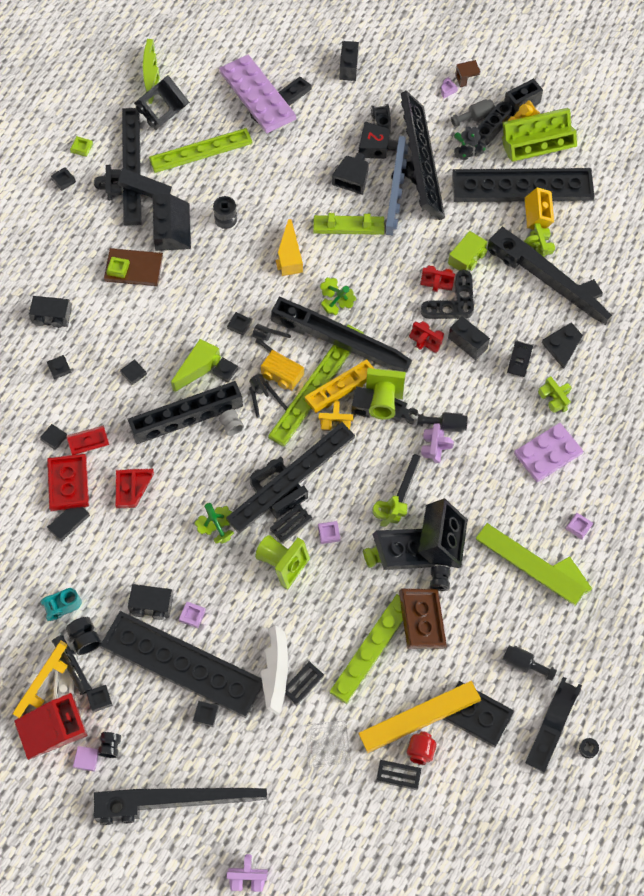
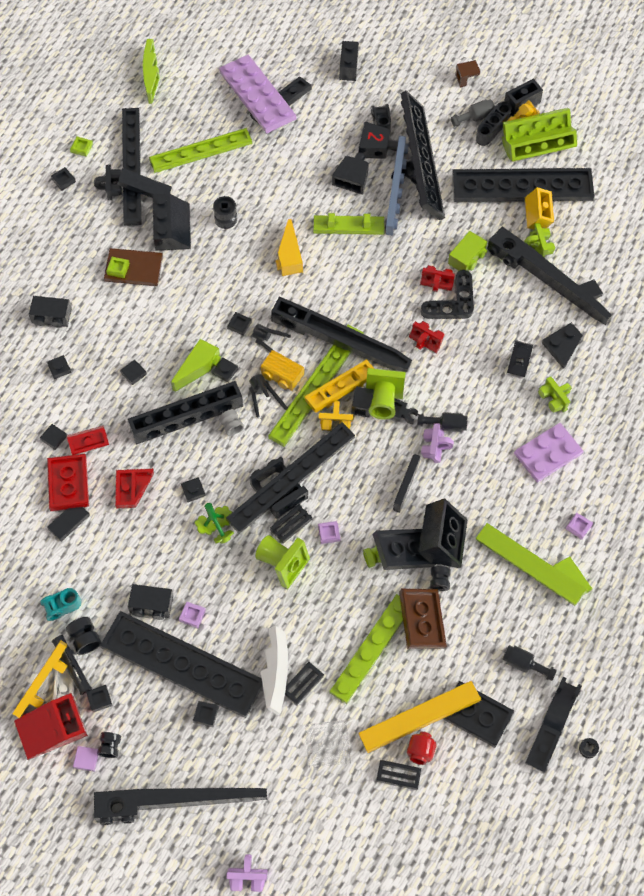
black window [134,75,190,130] -> none
lime plant [320,277,356,316] -> none
lime hips [372,496,407,527] -> none
lavender tile [441,77,458,98] -> none
black brick [448,316,490,360] -> none
black plant [454,126,486,160] -> none
none -> black plate [181,477,206,503]

